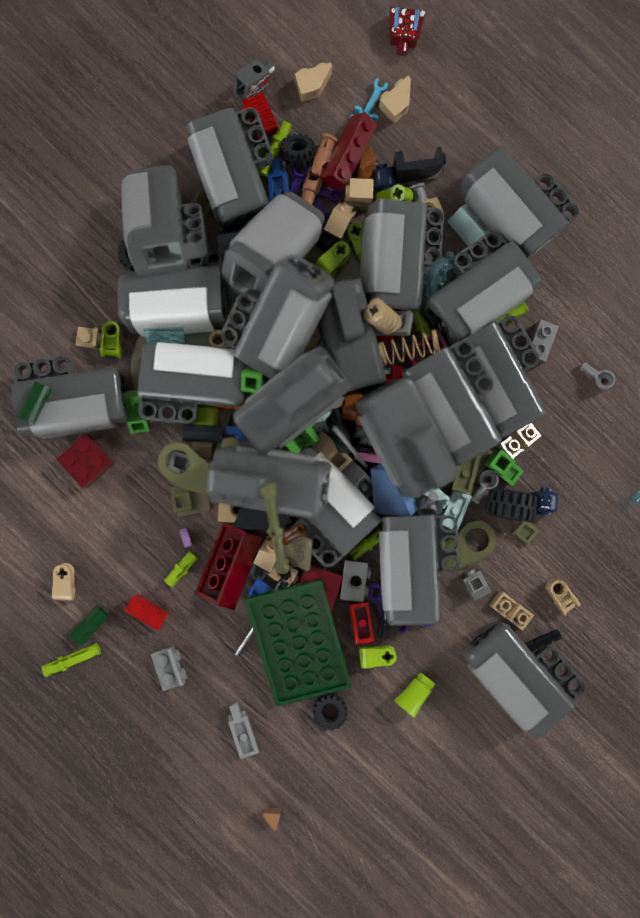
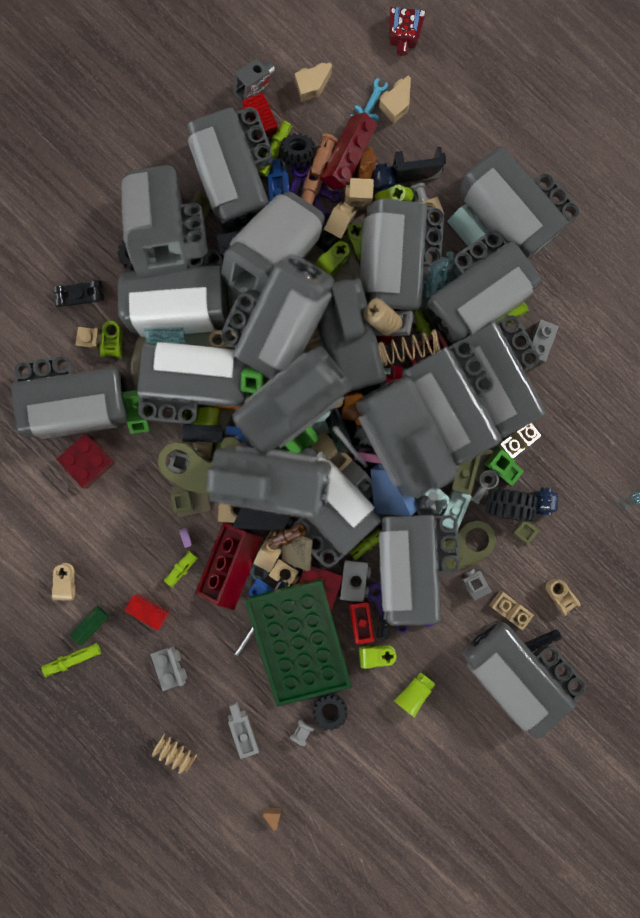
dark green axle [17,381,52,425] -> none
olive piece [260,482,289,574] -> none
light grey bar [580,362,615,390] -> none
none -> black plate [53,280,104,307]
none -> tan piece [152,735,197,774]
none -> light grey bush [290,720,314,746]

